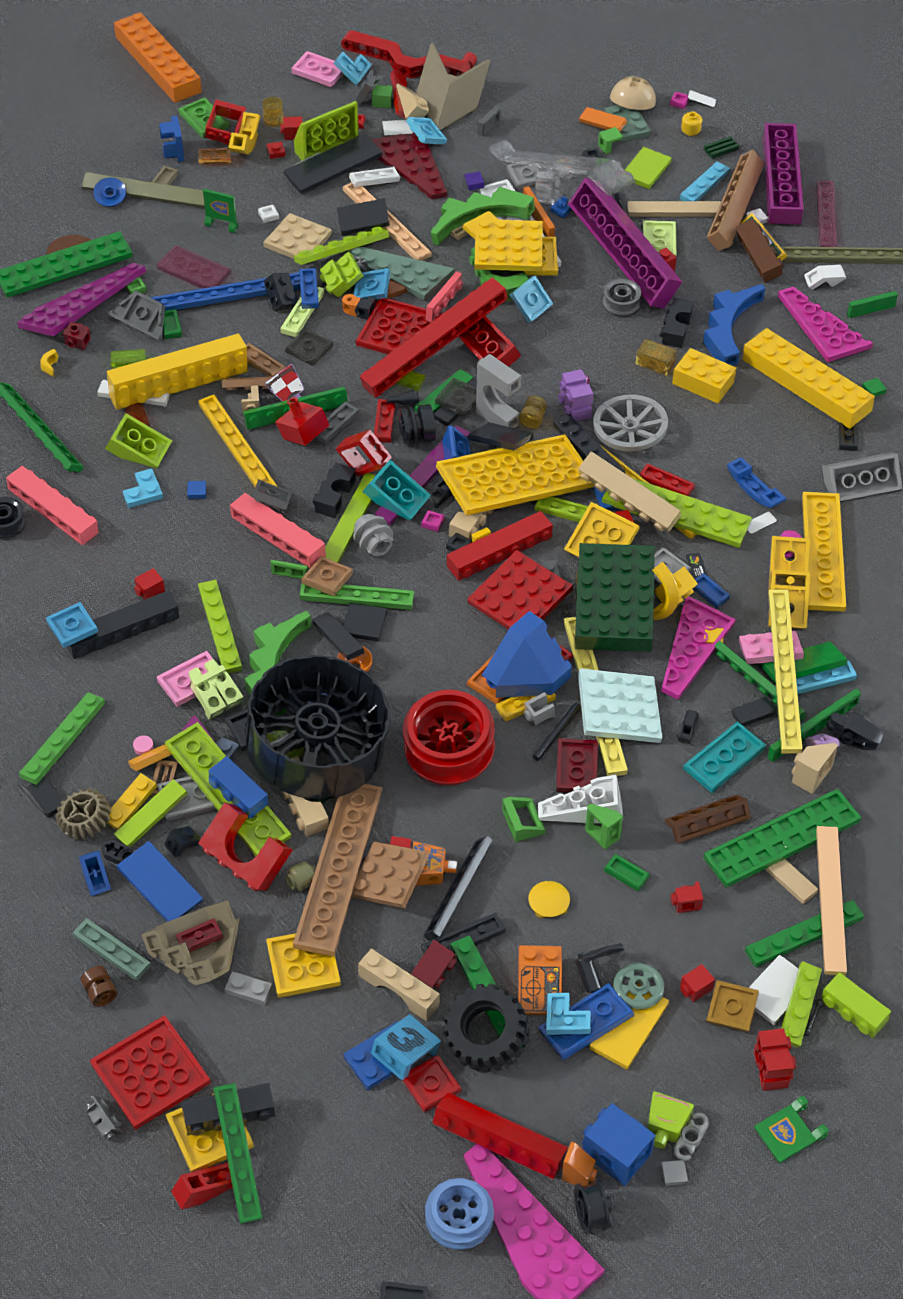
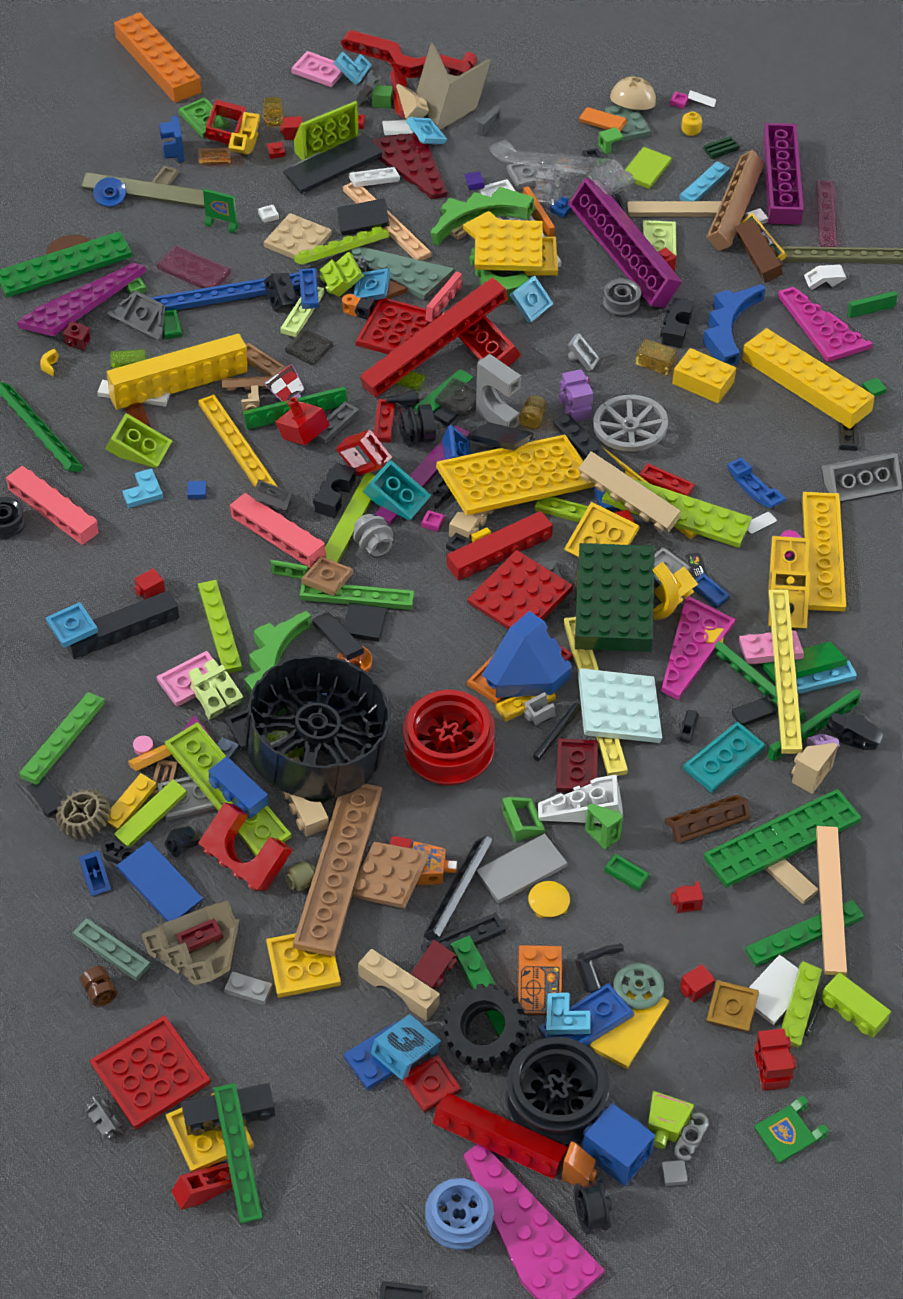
none -> light grey tile [476,833,567,904]
none -> black wheel [506,1037,610,1146]
none -> light grey tile [568,333,600,371]

